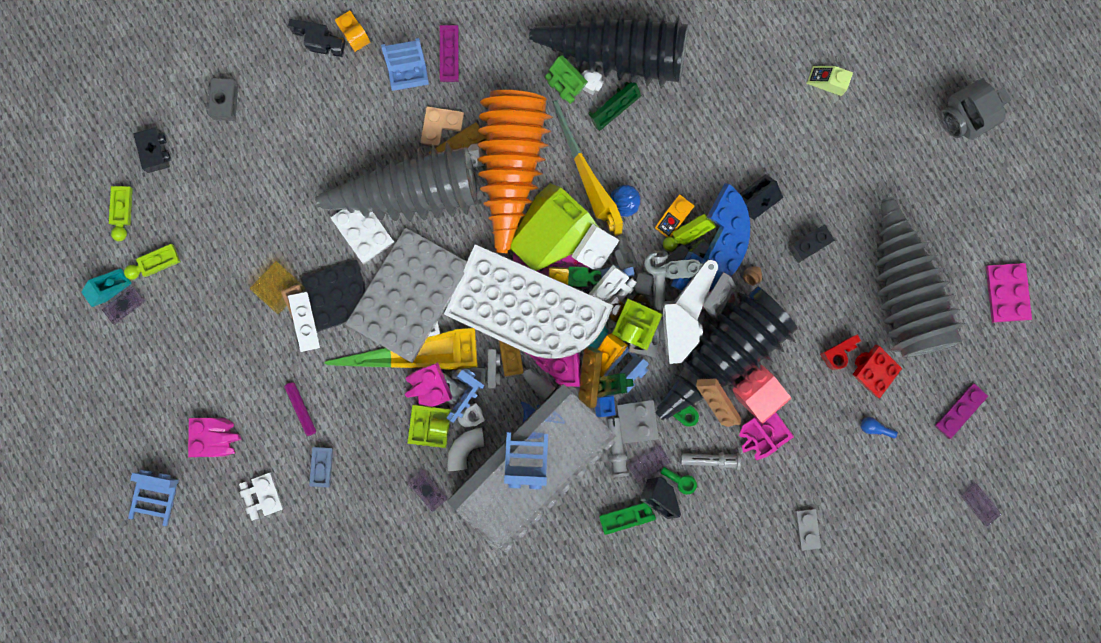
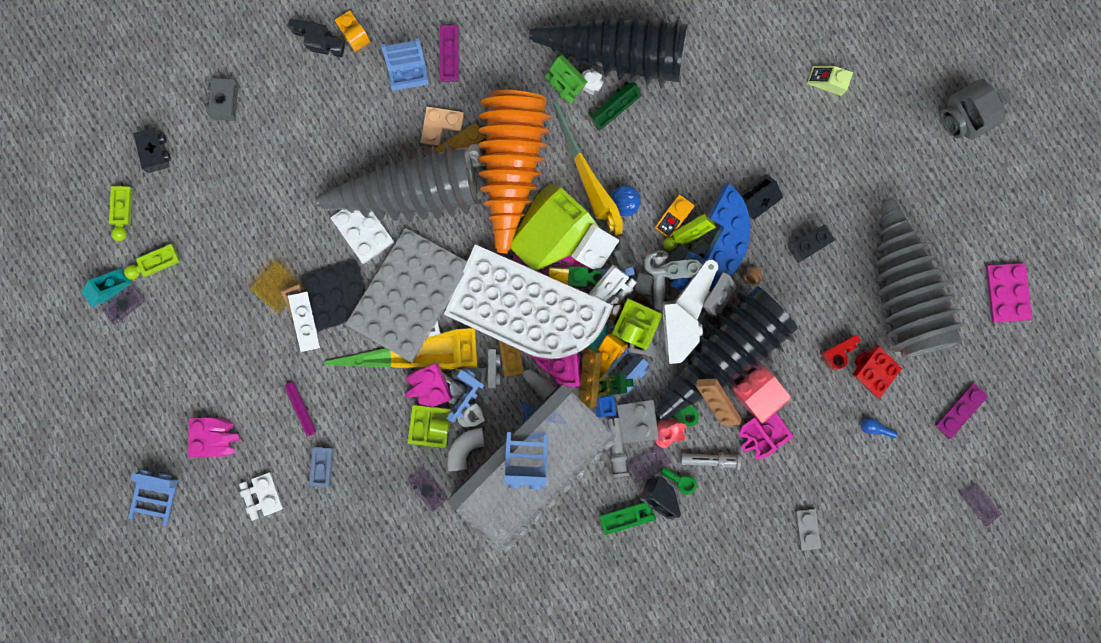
none -> coral hair [655,417,687,448]

